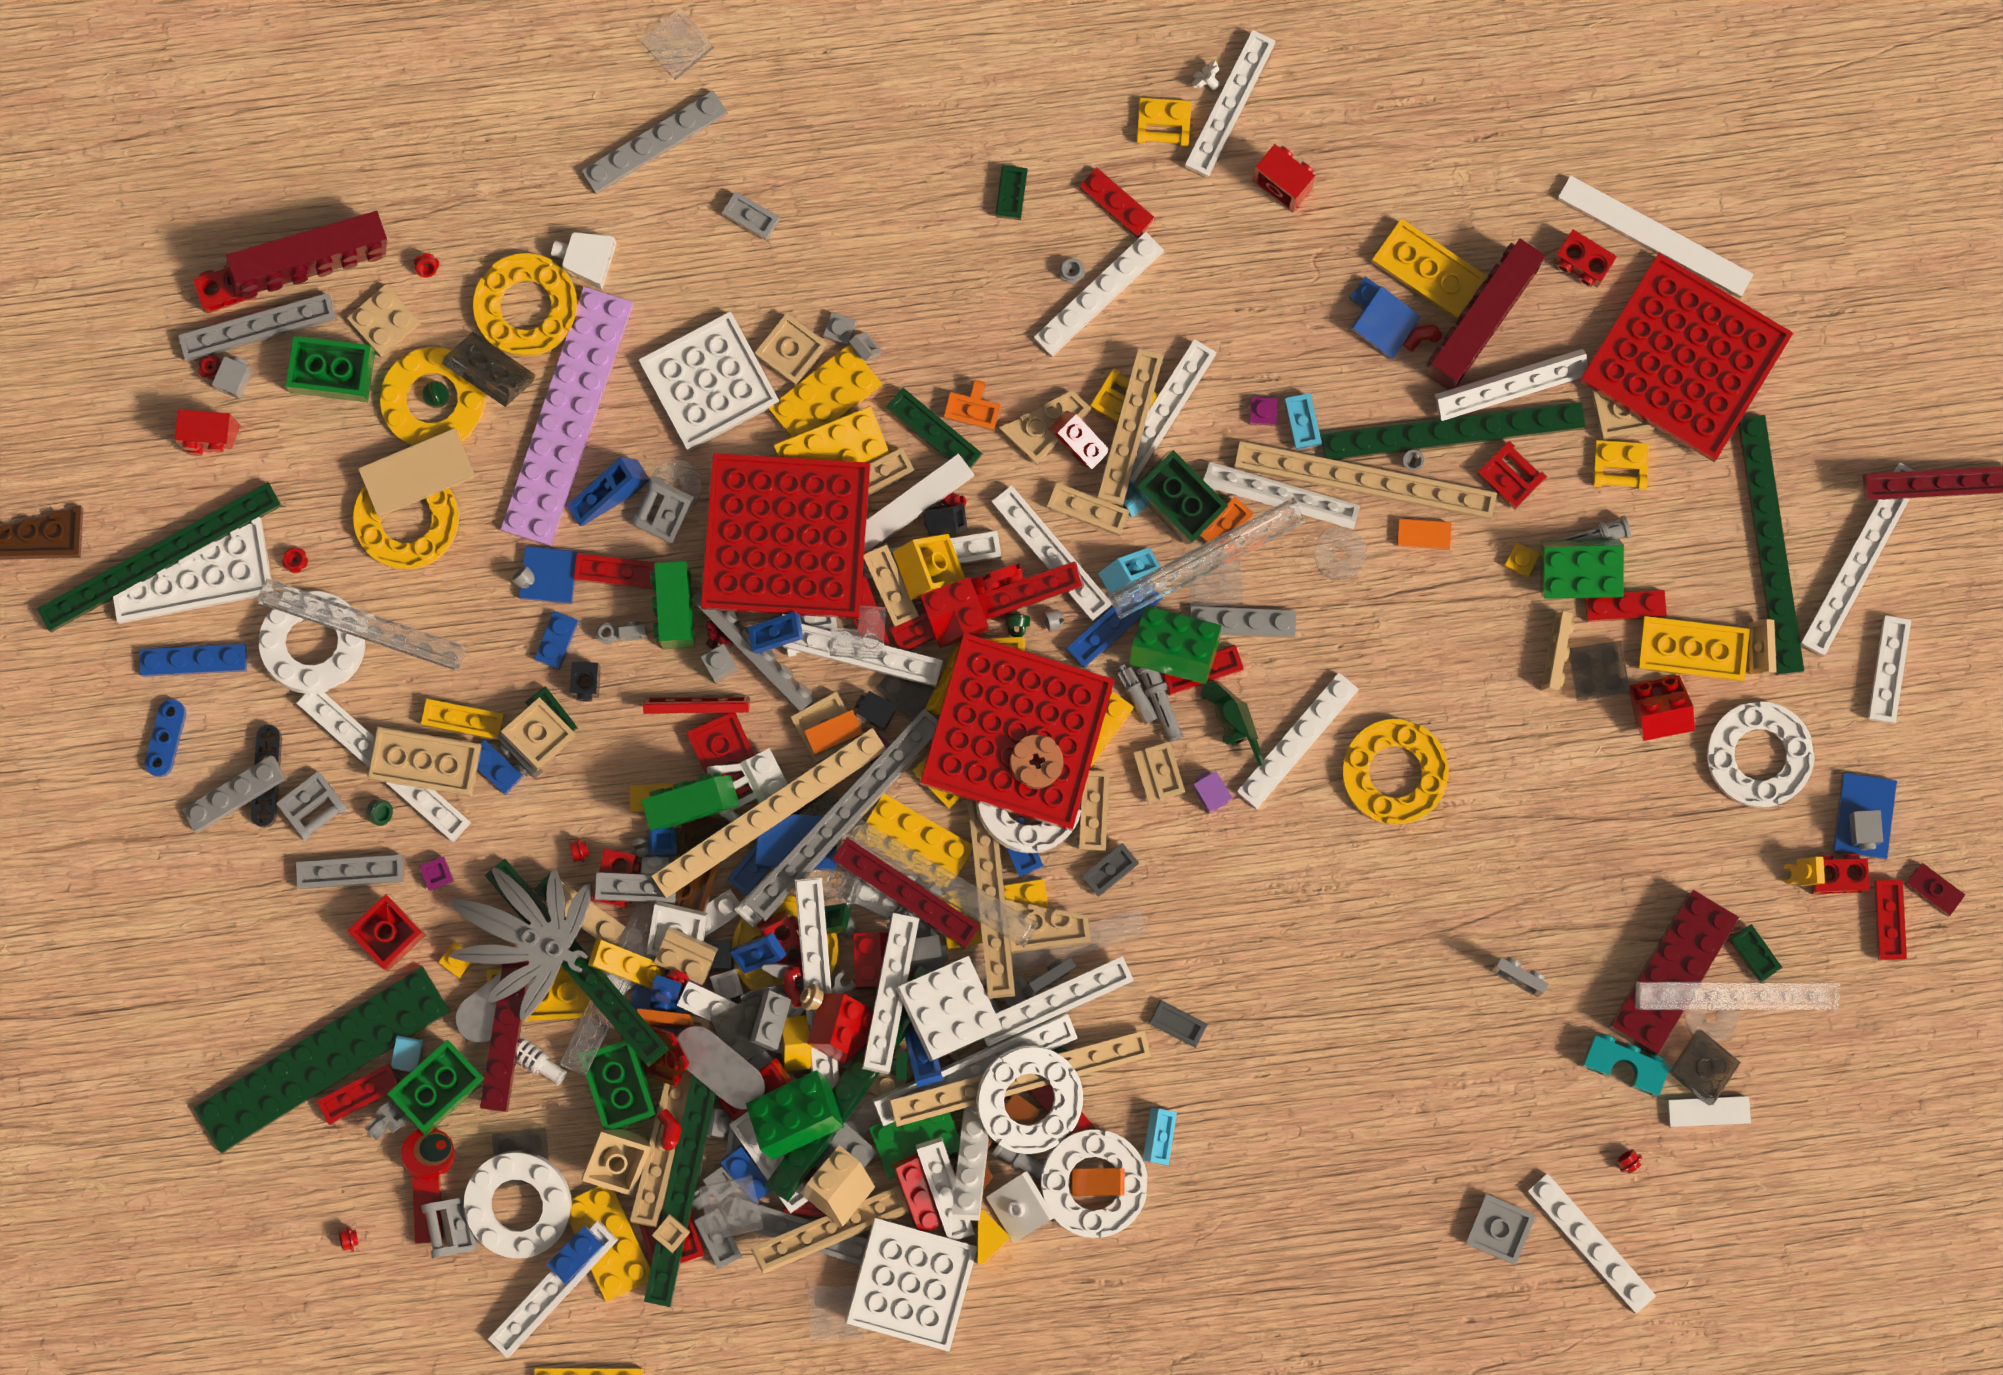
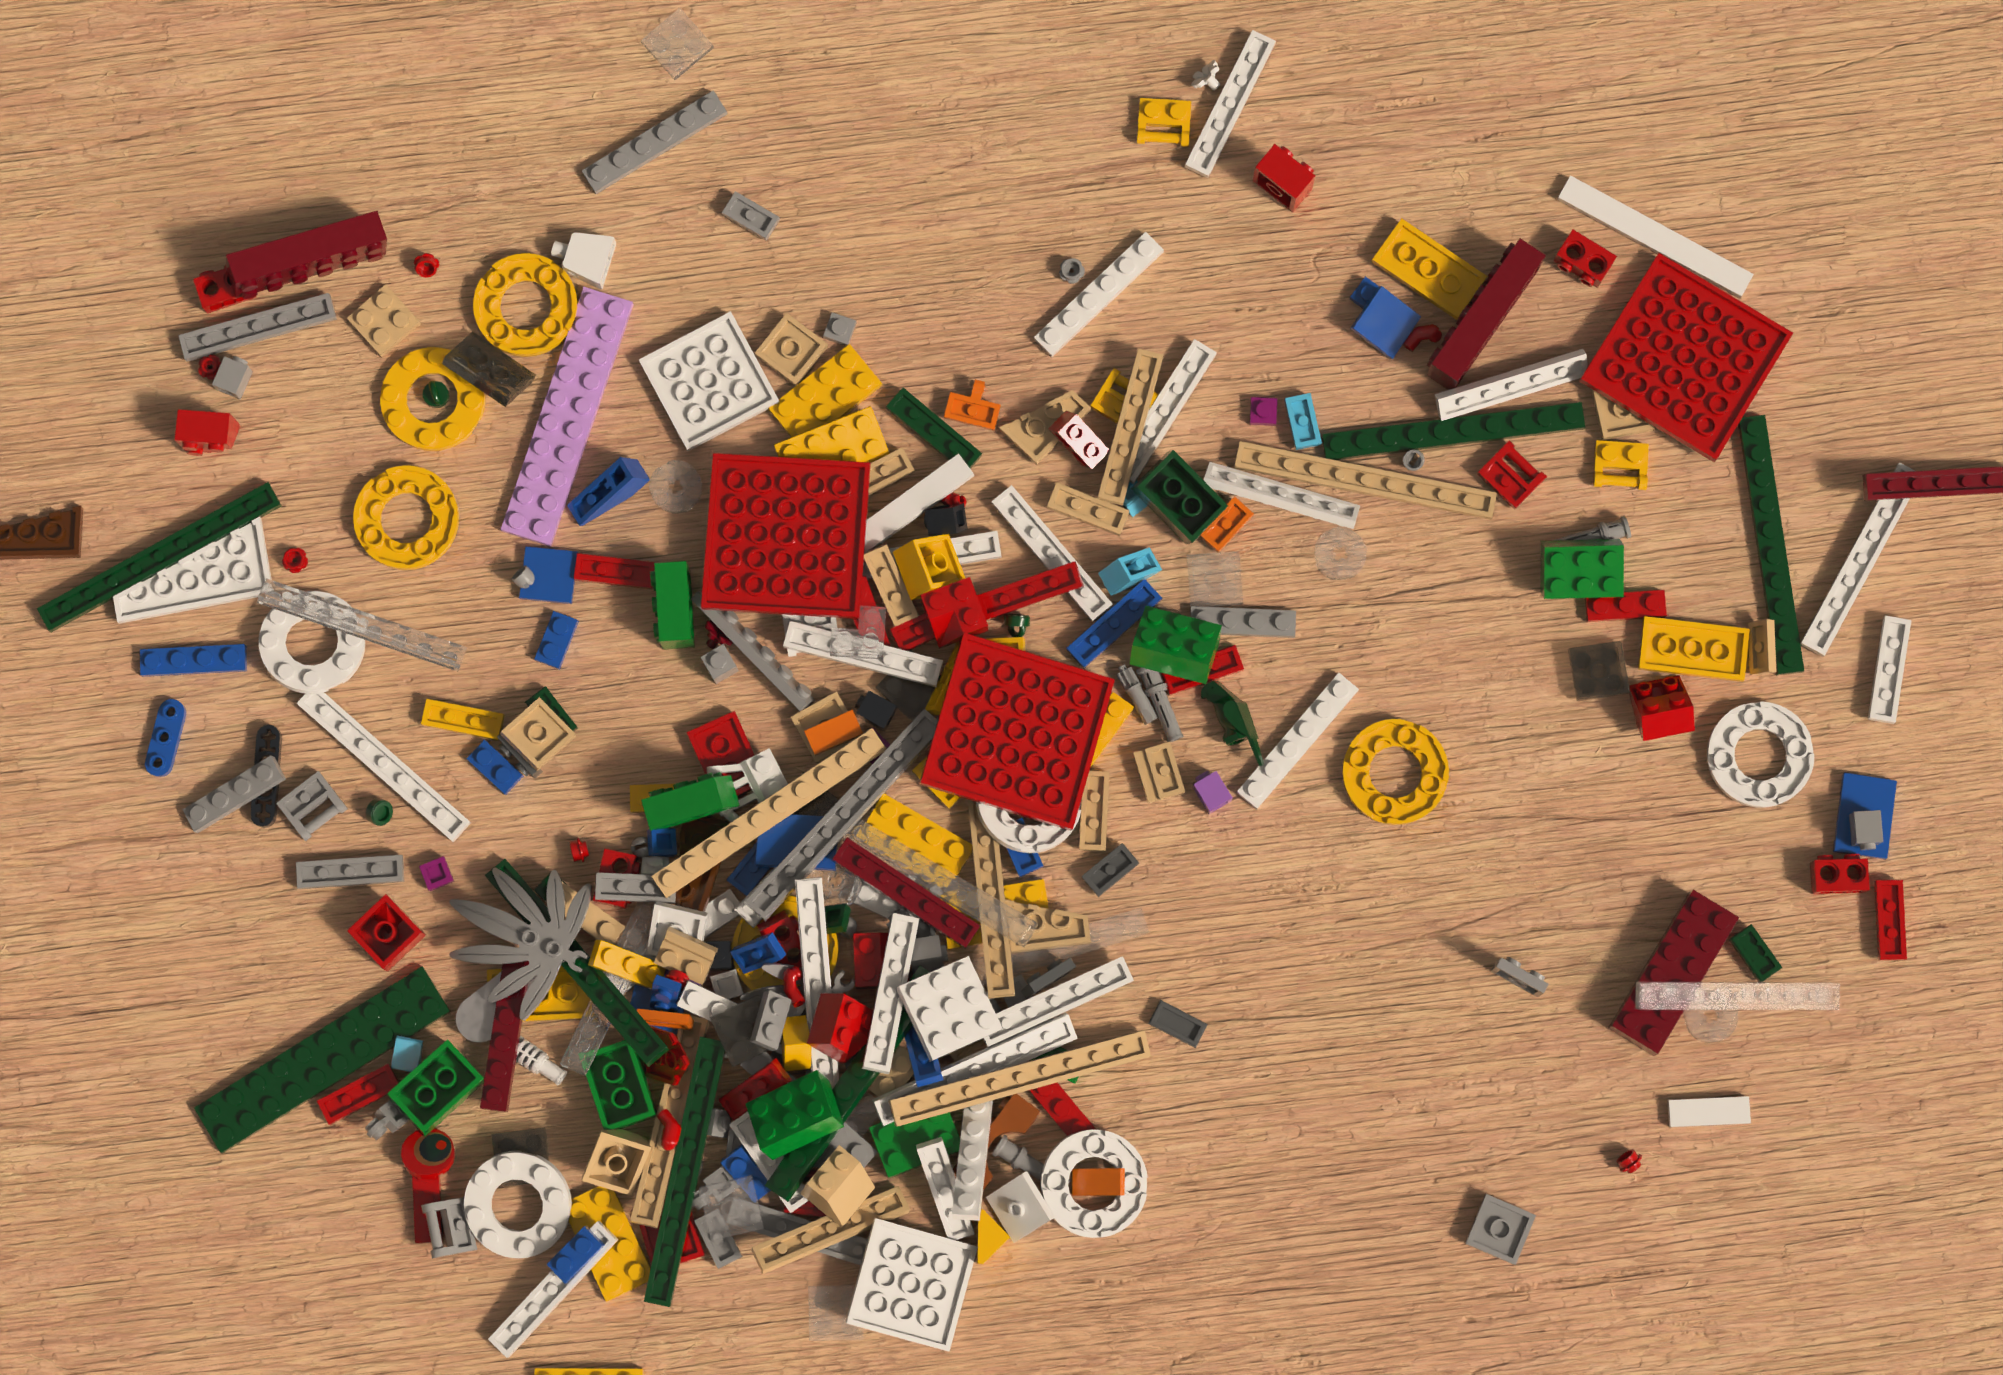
green brick [286,336,376,403] -> none
red plate [339,1226,359,1252] -> none
tan tile [358,428,476,517] -> none
tan tile [367,727,482,797] -> none
yellow plate [438,941,473,979] -> none
black brick [570,662,601,702] -> none
light grey plate [596,621,648,644] -> none
light grey plate [632,476,694,543] -> none
red tile [643,696,751,714] -> none
tan plate [652,1214,691,1253] -> none
flat silver sticker [678,1026,765,1109] -> none
blue plate [748,612,803,654] -> none
tan plate [800,984,824,1011] -> none
light grey plate [849,332,883,361] -> none
dark green plate [891,1052,909,1081] -> none
red plate [892,1153,943,1232] -> none
red plate [971,563,1024,595] -> none
white plate [976,1046,1083,1154] -> none
dark green plate [995,165,1028,220] -> none
nougat plate [1009,735,1063,789] -> none
light grey hinge [1043,609,1064,632] -> none
red plate [1079,167,1155,239] -> none
clear plate [1108,498,1305,619] -> none
medium azure plate [1143,1108,1177,1165] -> none
orange tile [1397,519,1452,550] -> none
yellow plate [1504,542,1540,578] -> none
white plate [1527,1173,1656,1314] -> none
tan plate [1541,611,1574,693] -> none
teal arch [1581,1033,1671,1097] -> none
clear smoke plate [1668,1029,1741,1106] -> none
yellow plate [1783,856,1825,886] -> none
dark red plate [1905,863,1965,917] -> none

